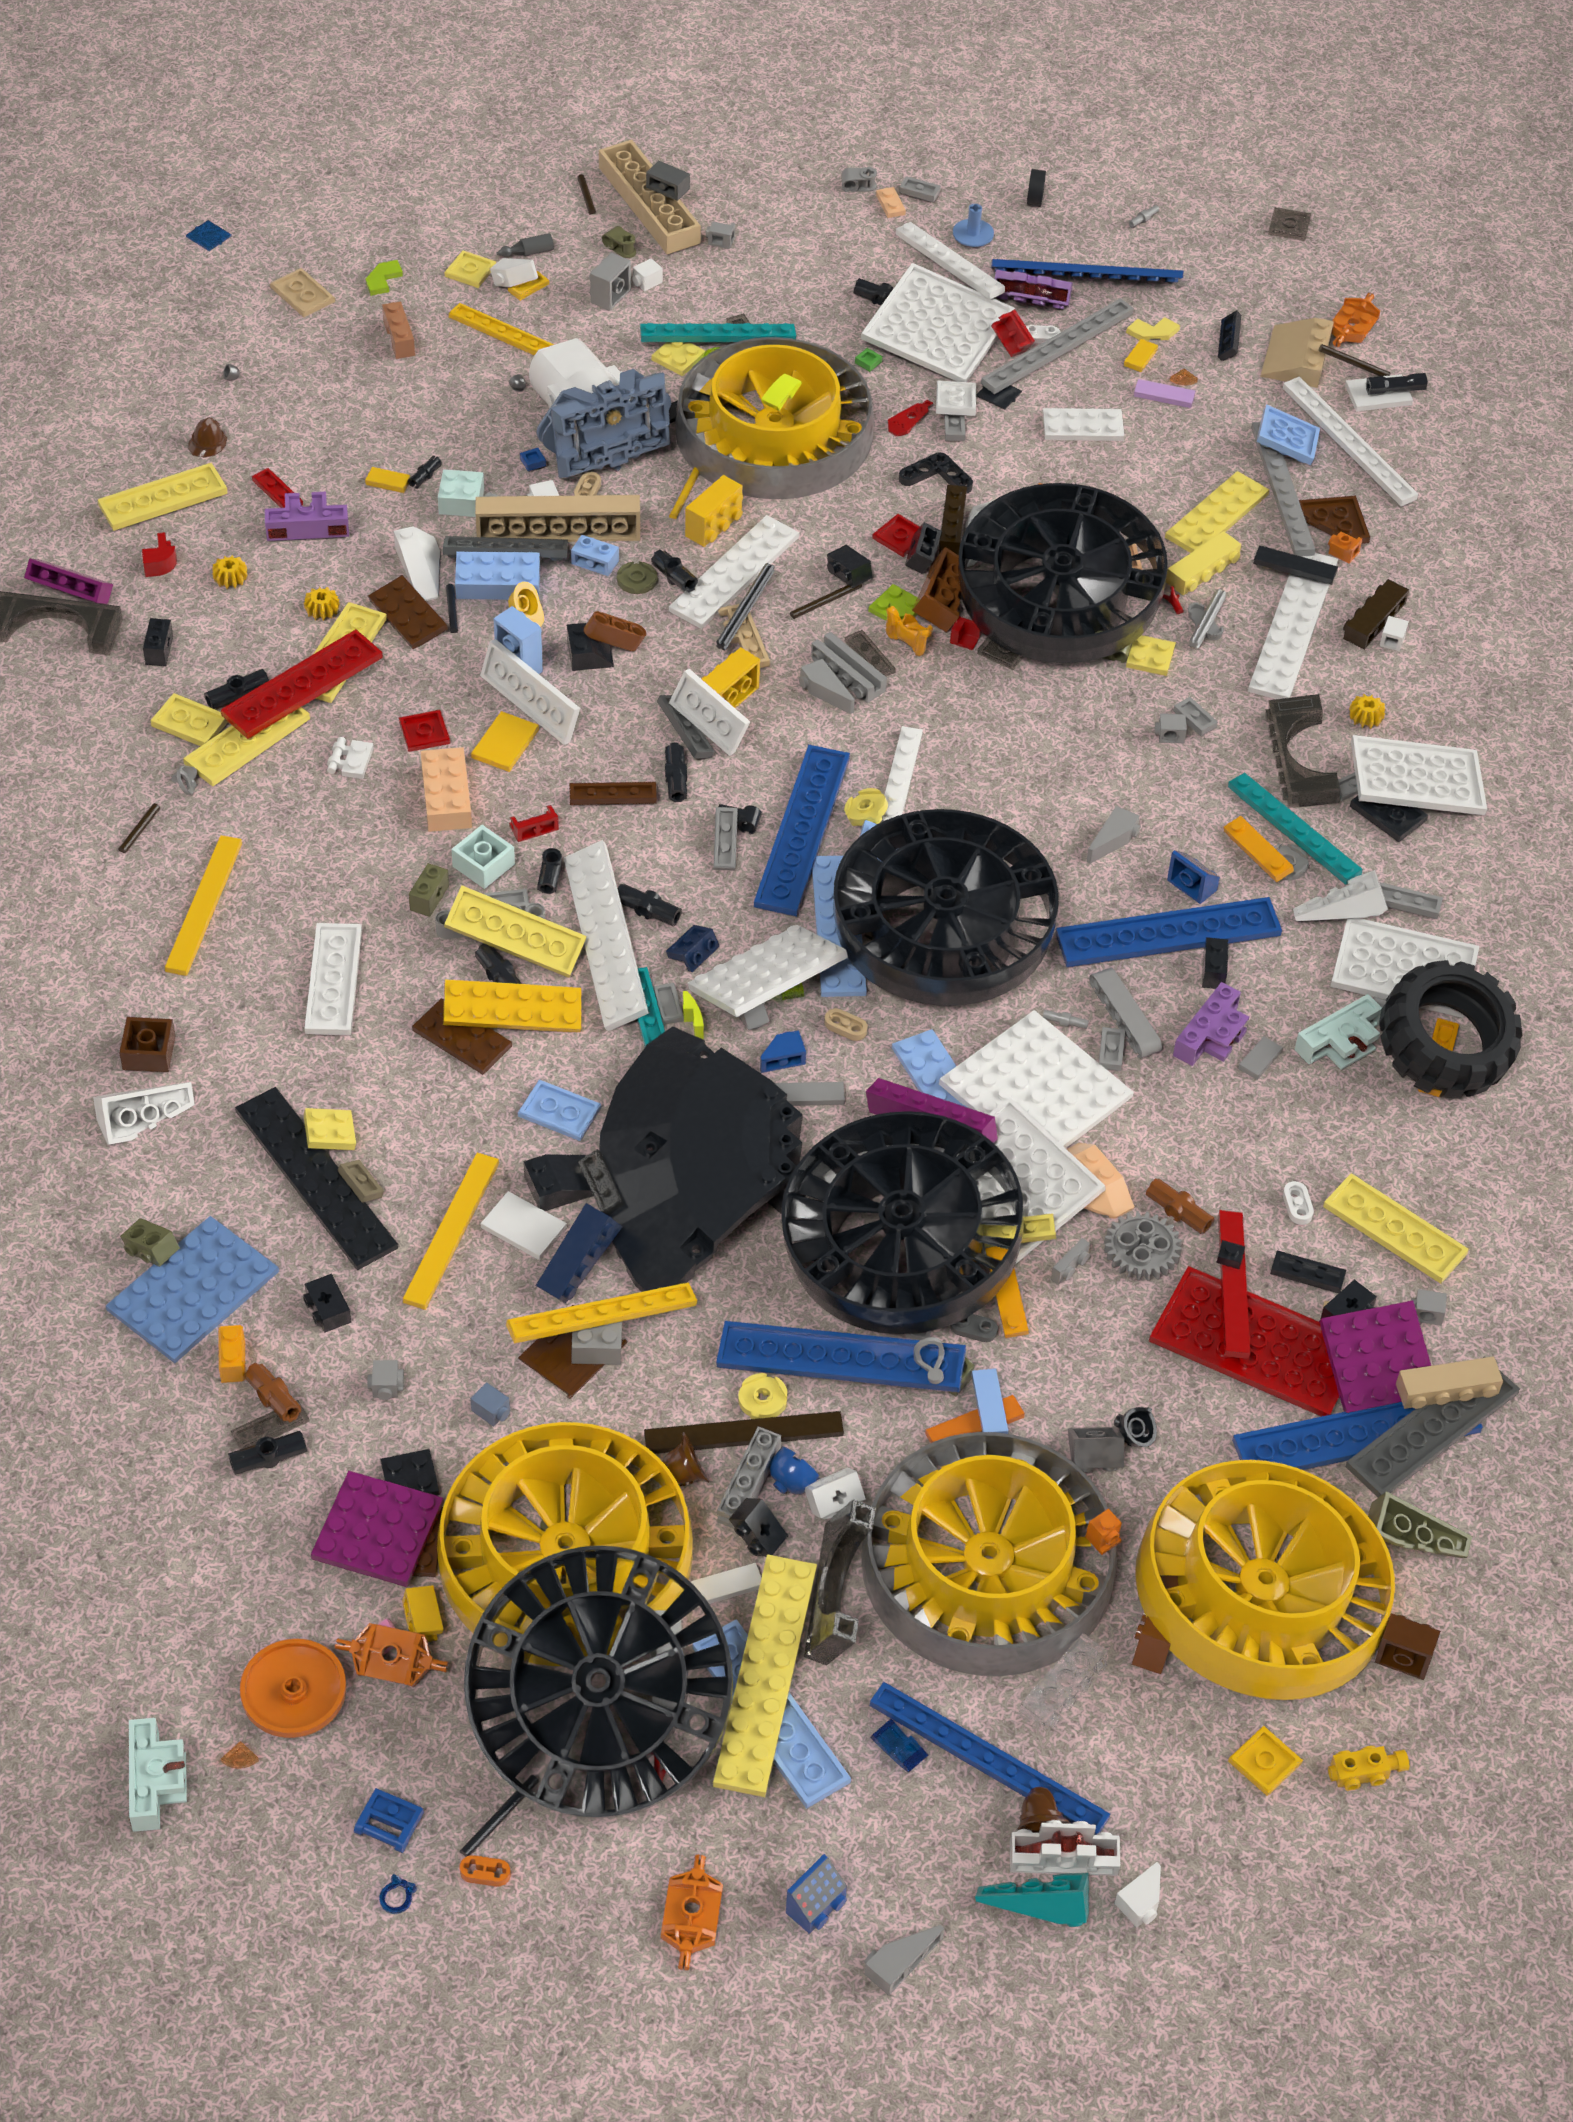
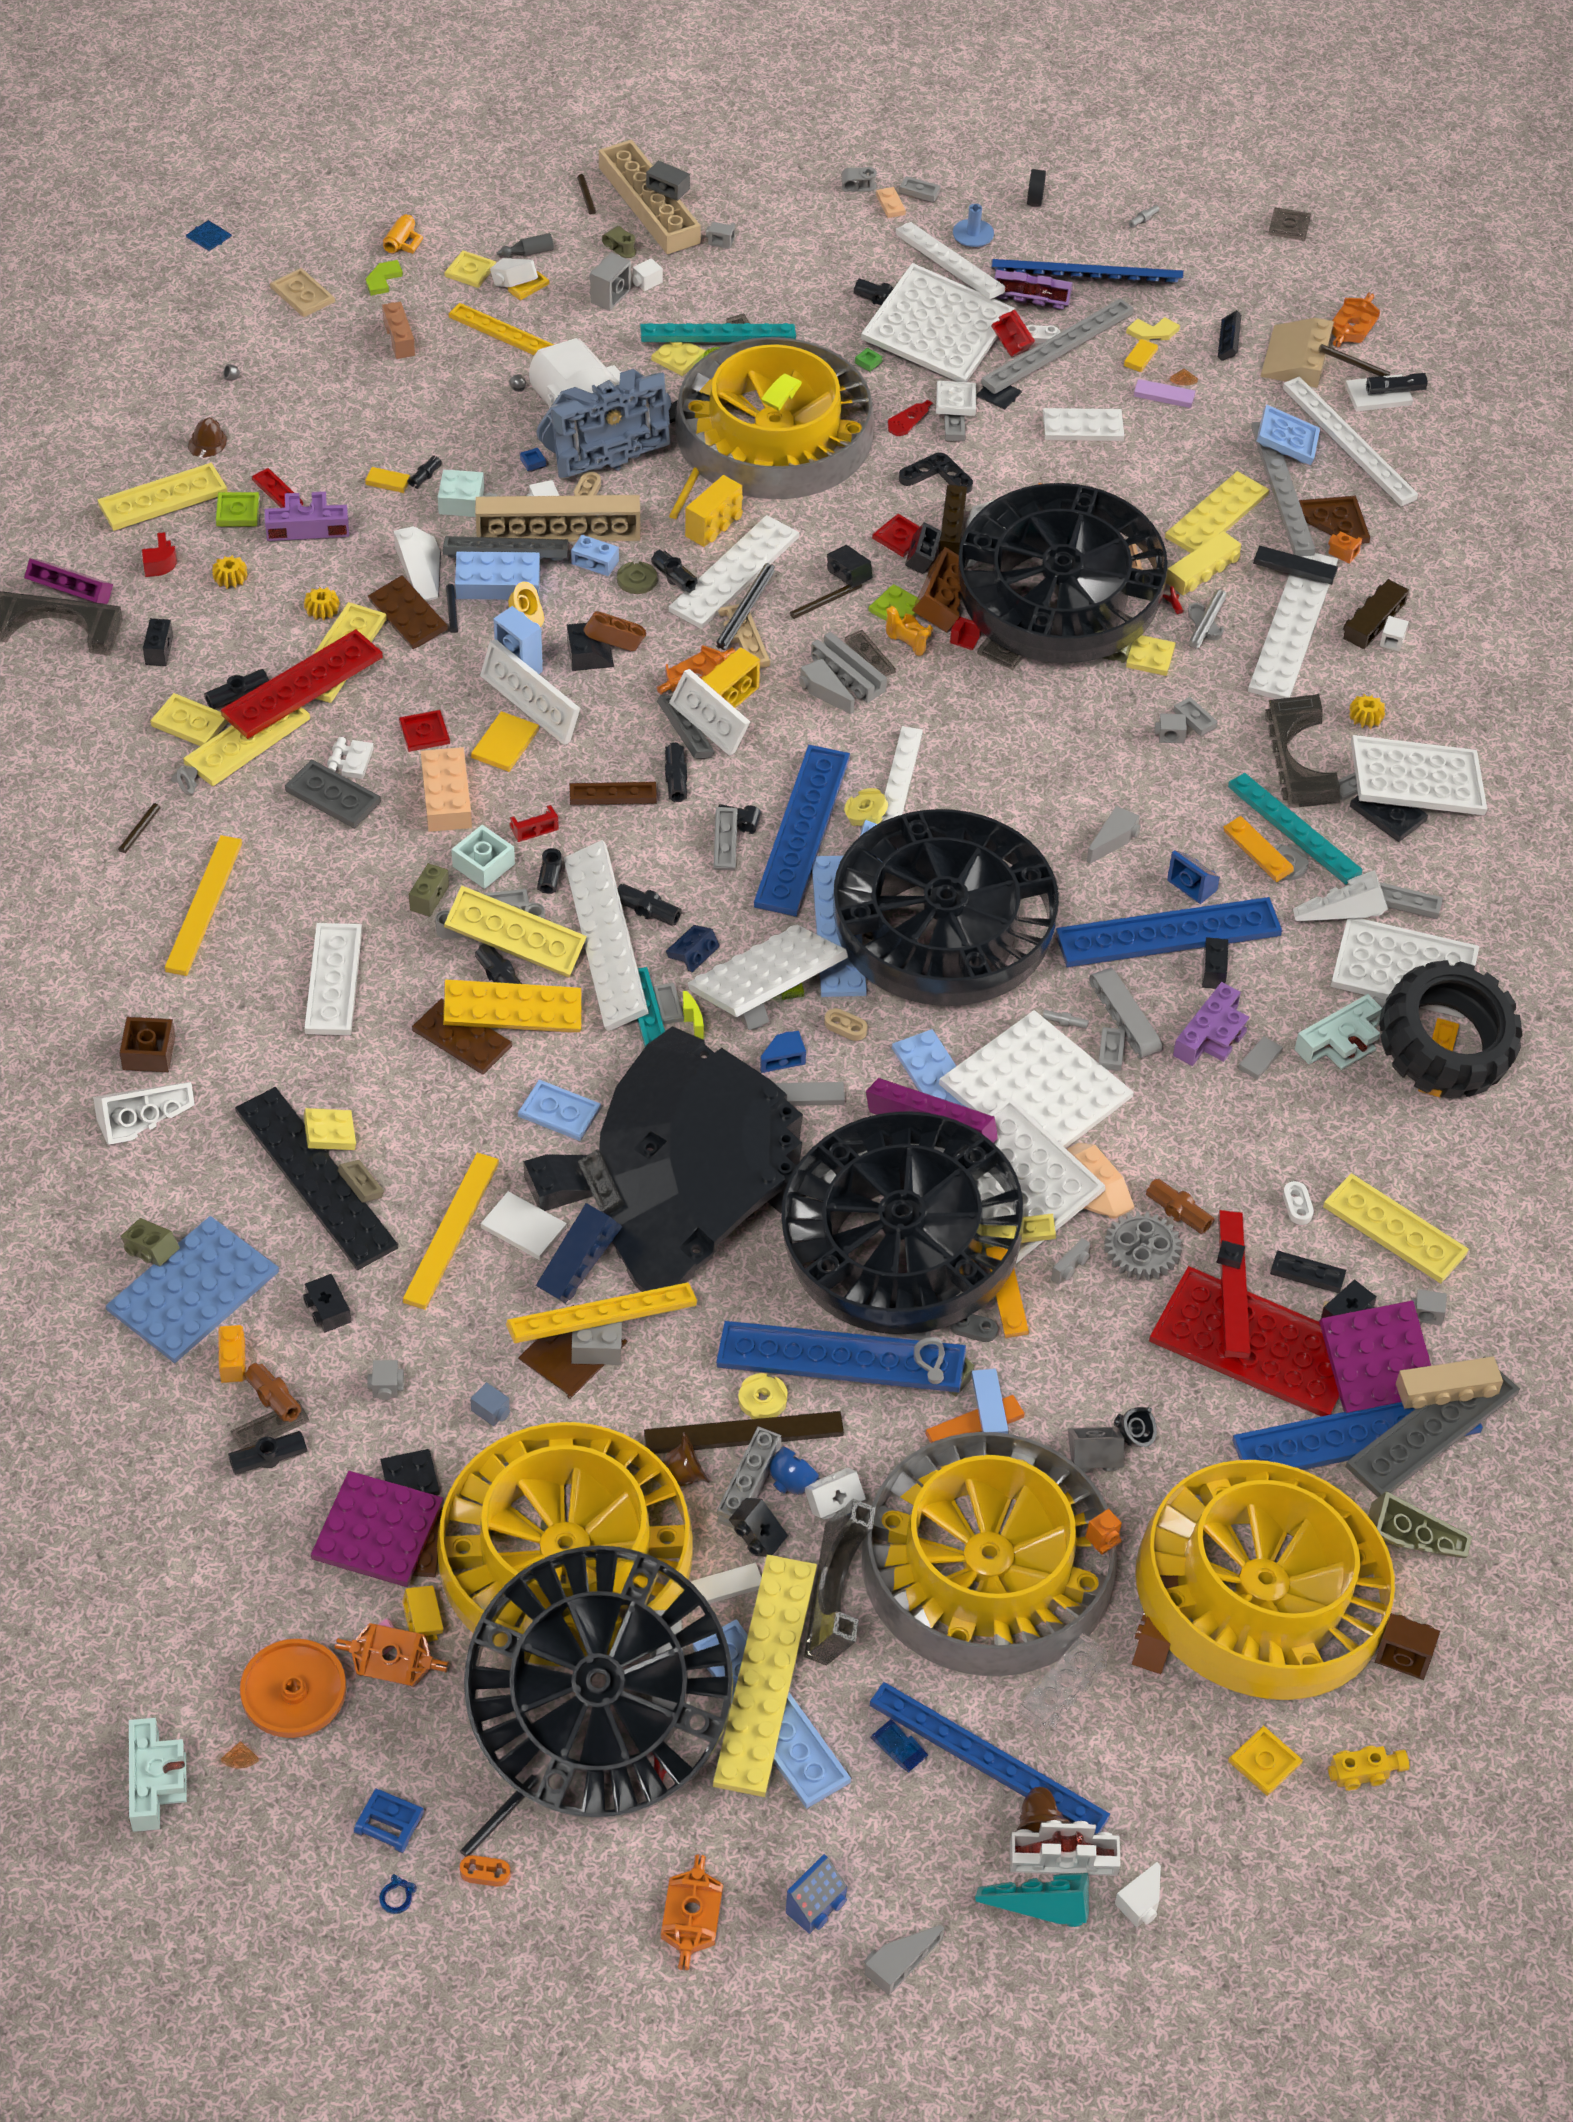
none -> lime plate [216,492,260,527]
none -> dark grey plate [285,759,381,829]
none -> light orange piece [383,214,423,254]
none -> orange plate [657,645,736,695]

